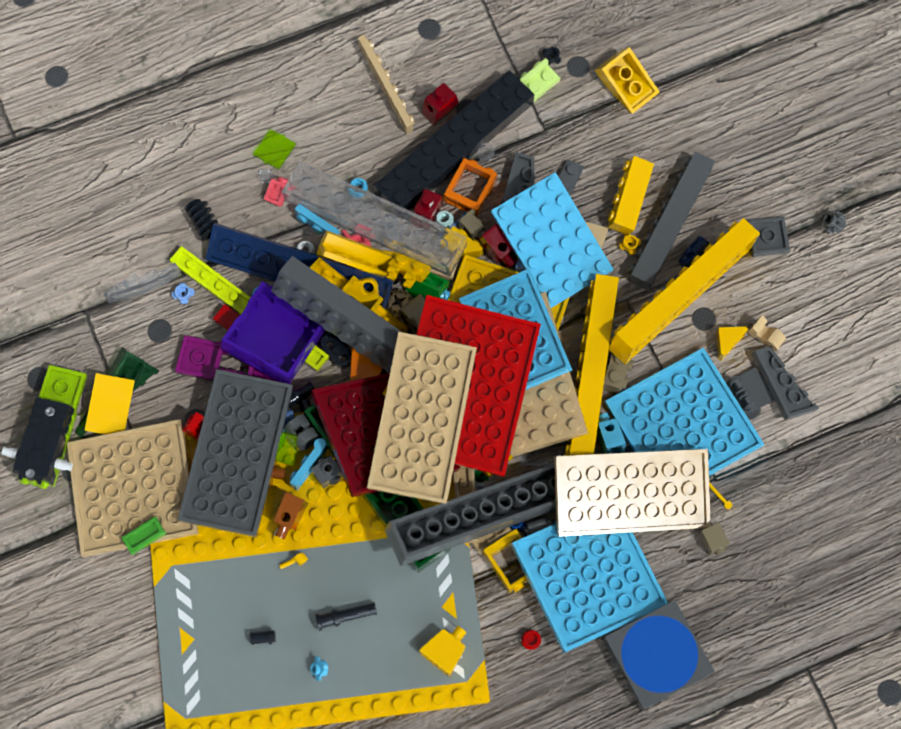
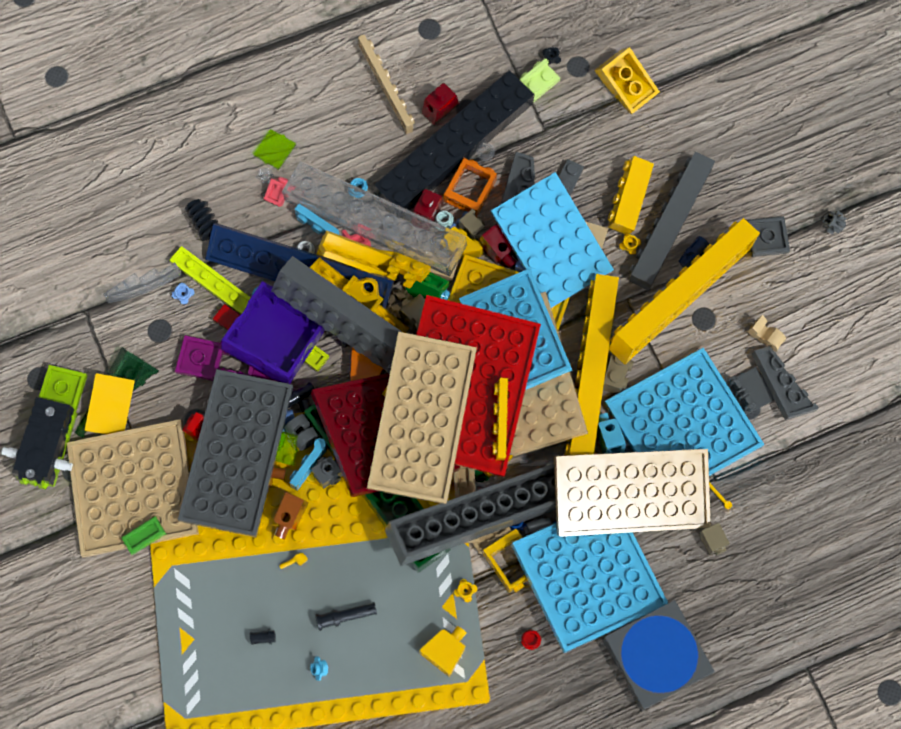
black plate [321,333,352,368] -> none
yellow slope [716,327,748,361] -> none
none -> yellow plate [454,579,477,603]
none -> yellow plate [493,378,508,460]

